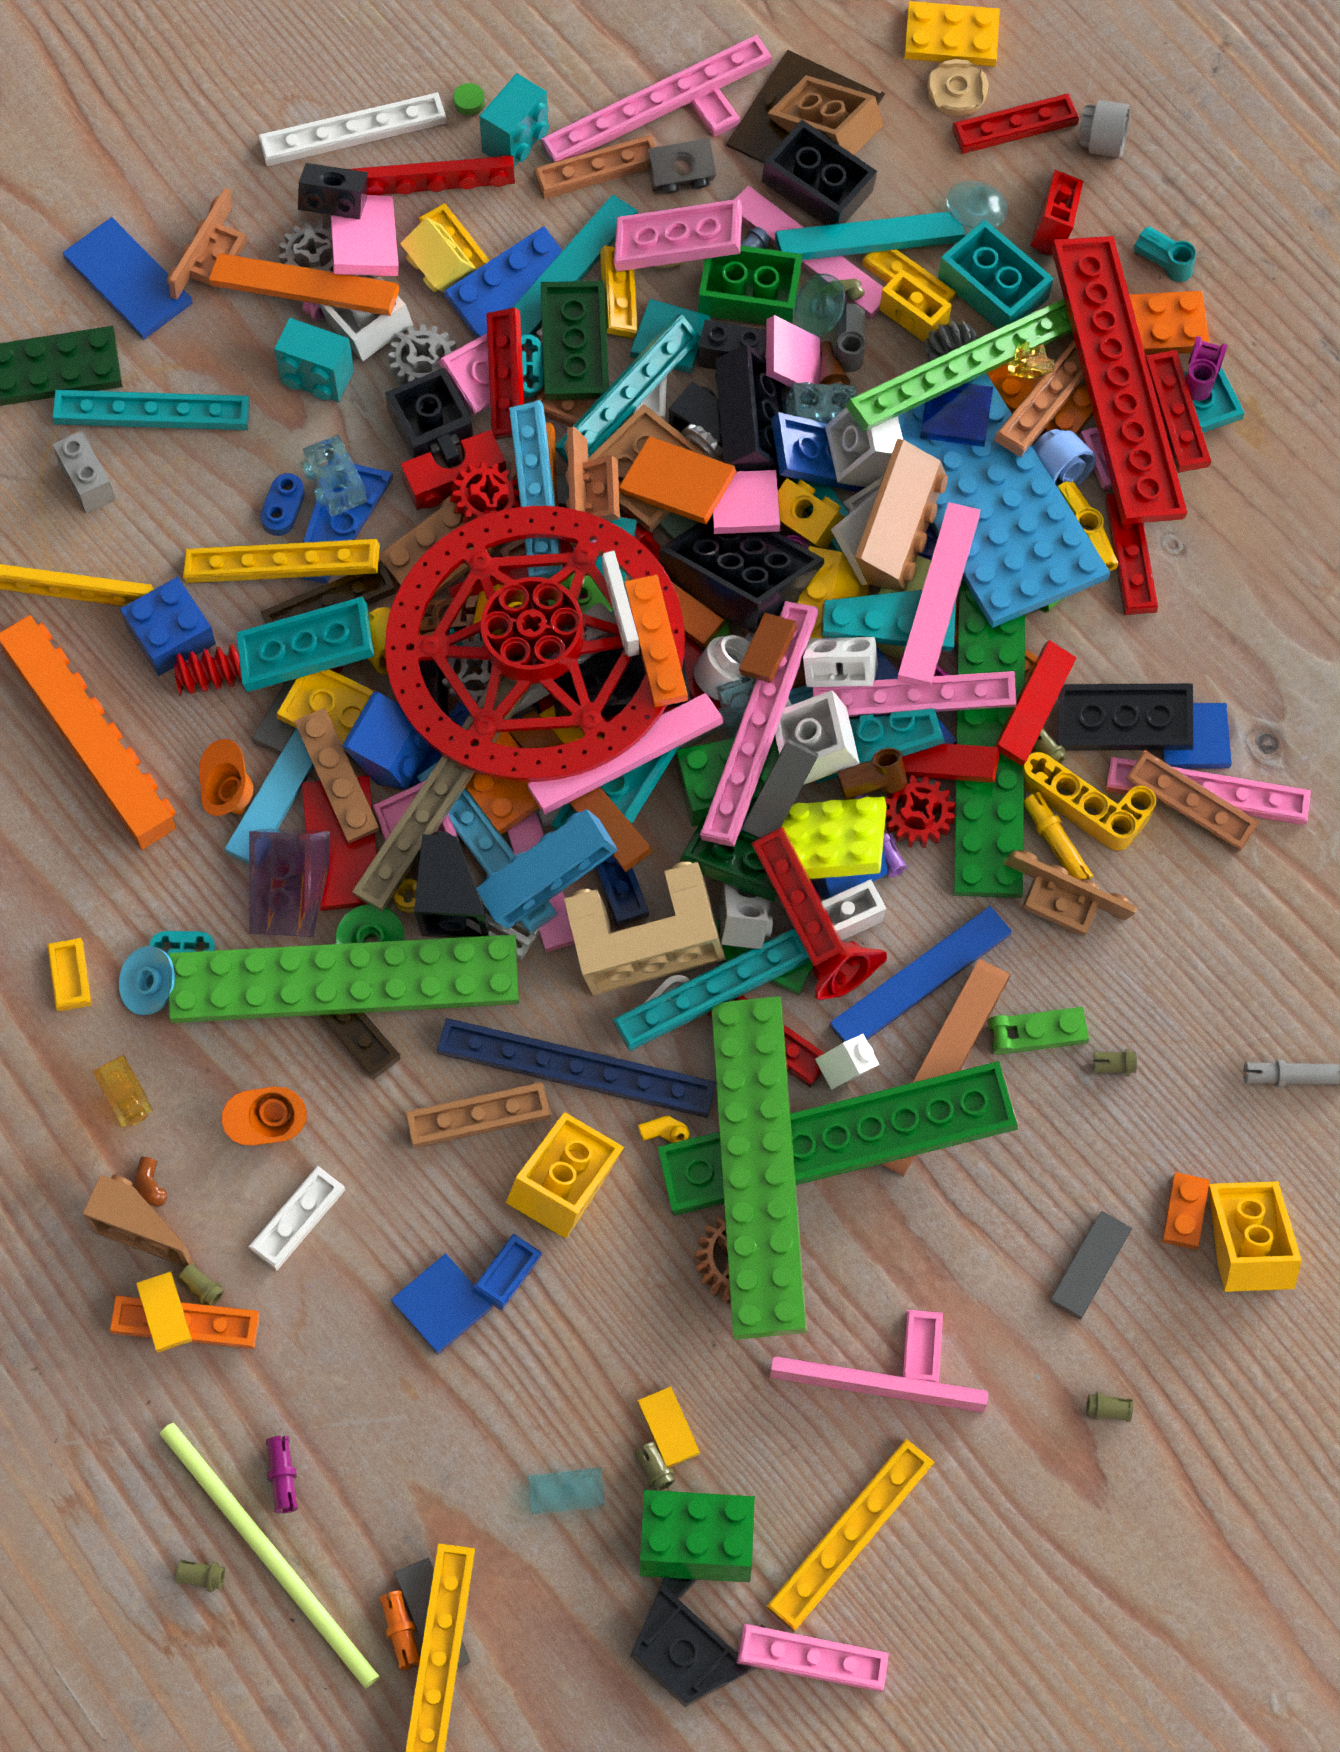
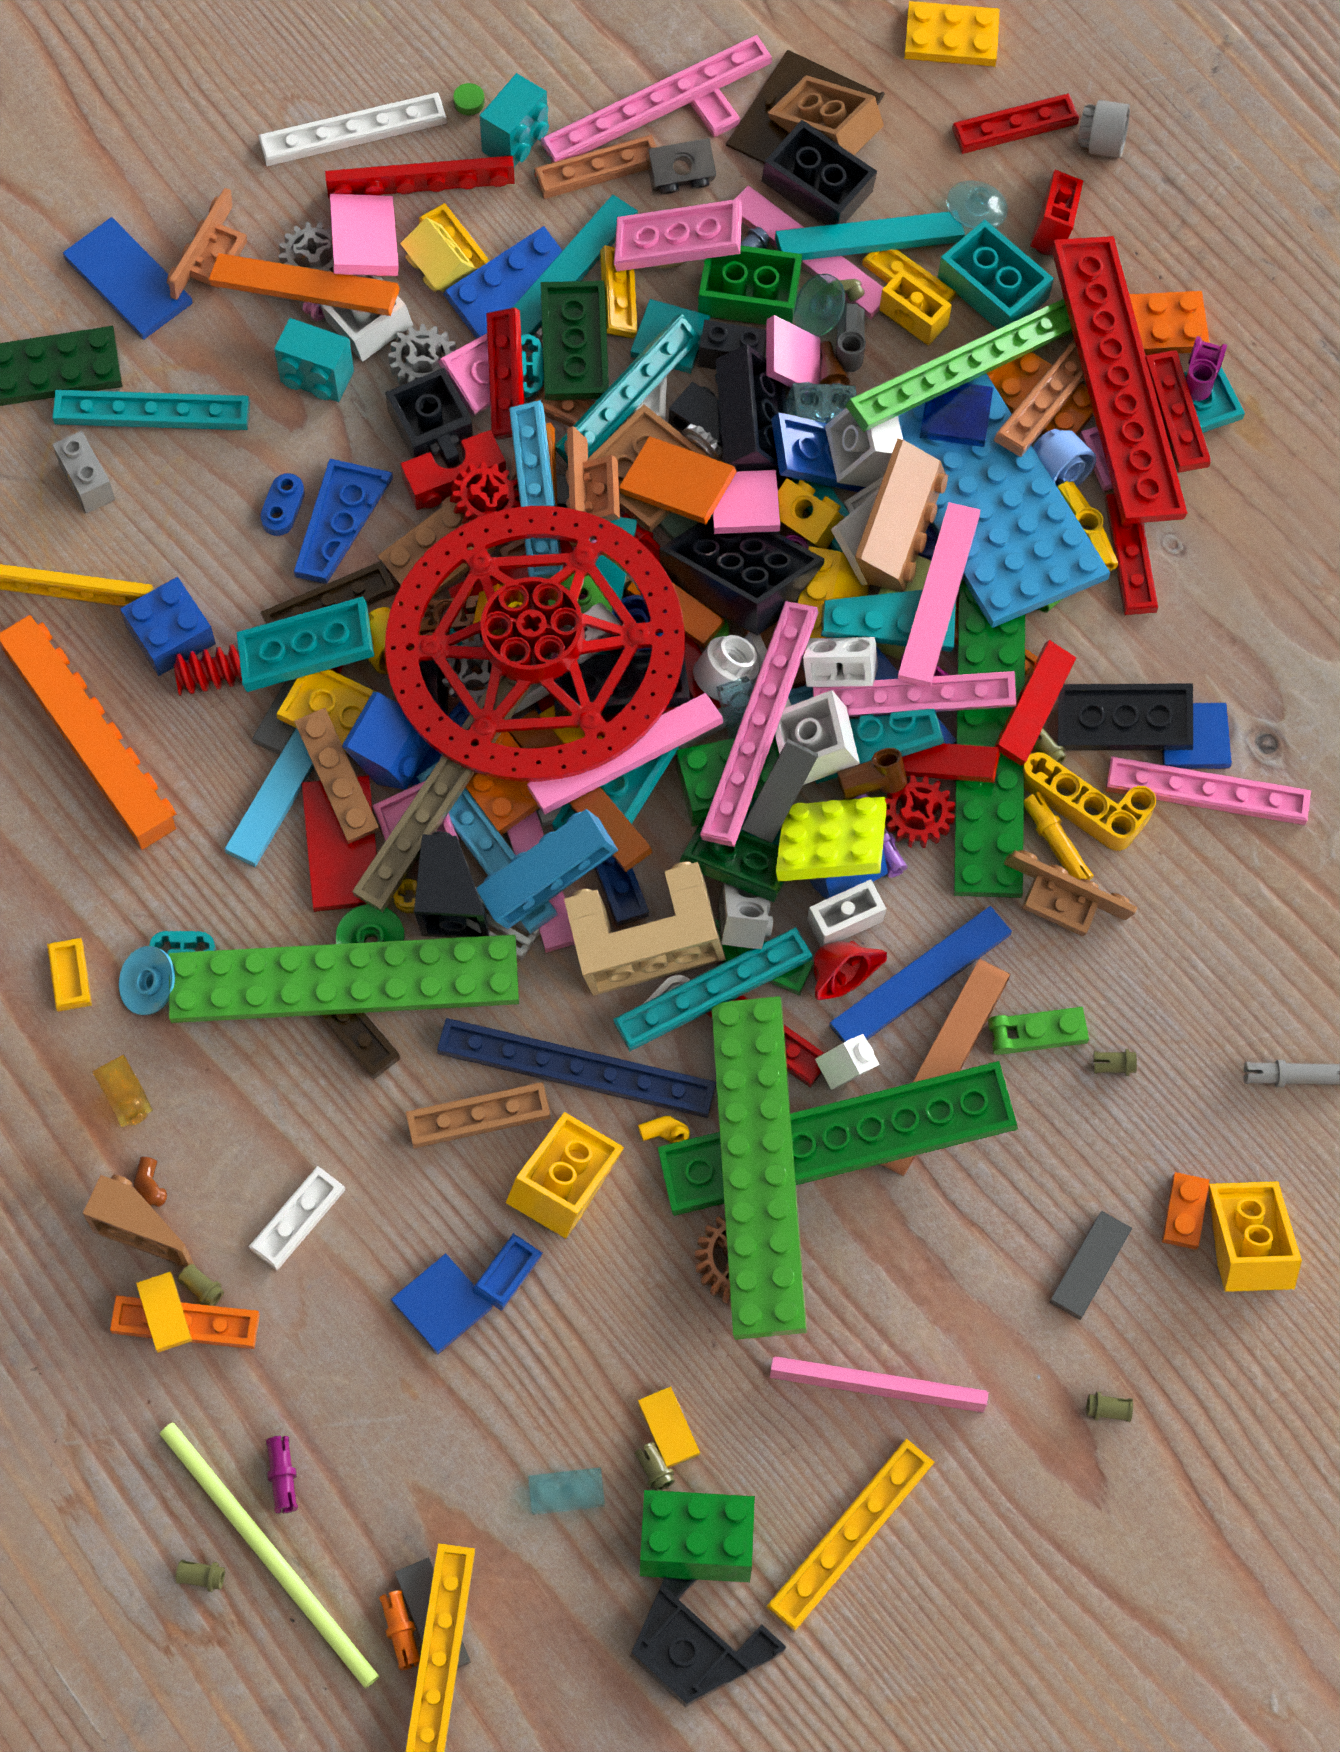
yellow tile [183,539,380,583] -> none
orange piece [199,739,254,816] -> none
orange piece [221,1086,307,1145] -> none
clear purple slope [249,828,330,937] -> none
black brick [298,163,368,219] -> none
clear light blue brick [301,434,367,517] -> none
white tile [602,551,639,657] -> none
orange plate [624,575,688,708] -> none
bright pink tile [736,1624,889,1692] -> none
dark orange tile [739,613,797,683] -> none
red tile [752,827,846,966] -> none
bright pink tile [902,1310,943,1383] -> none
dark grey gear [924,320,978,362] -> none
tan tile [927,59,989,117] -> none
clear yellow tile [1008,342,1054,379] -> none
nougat tile [1126,750,1259,851] -> none
teal piece [1134,226,1196,282] -> none

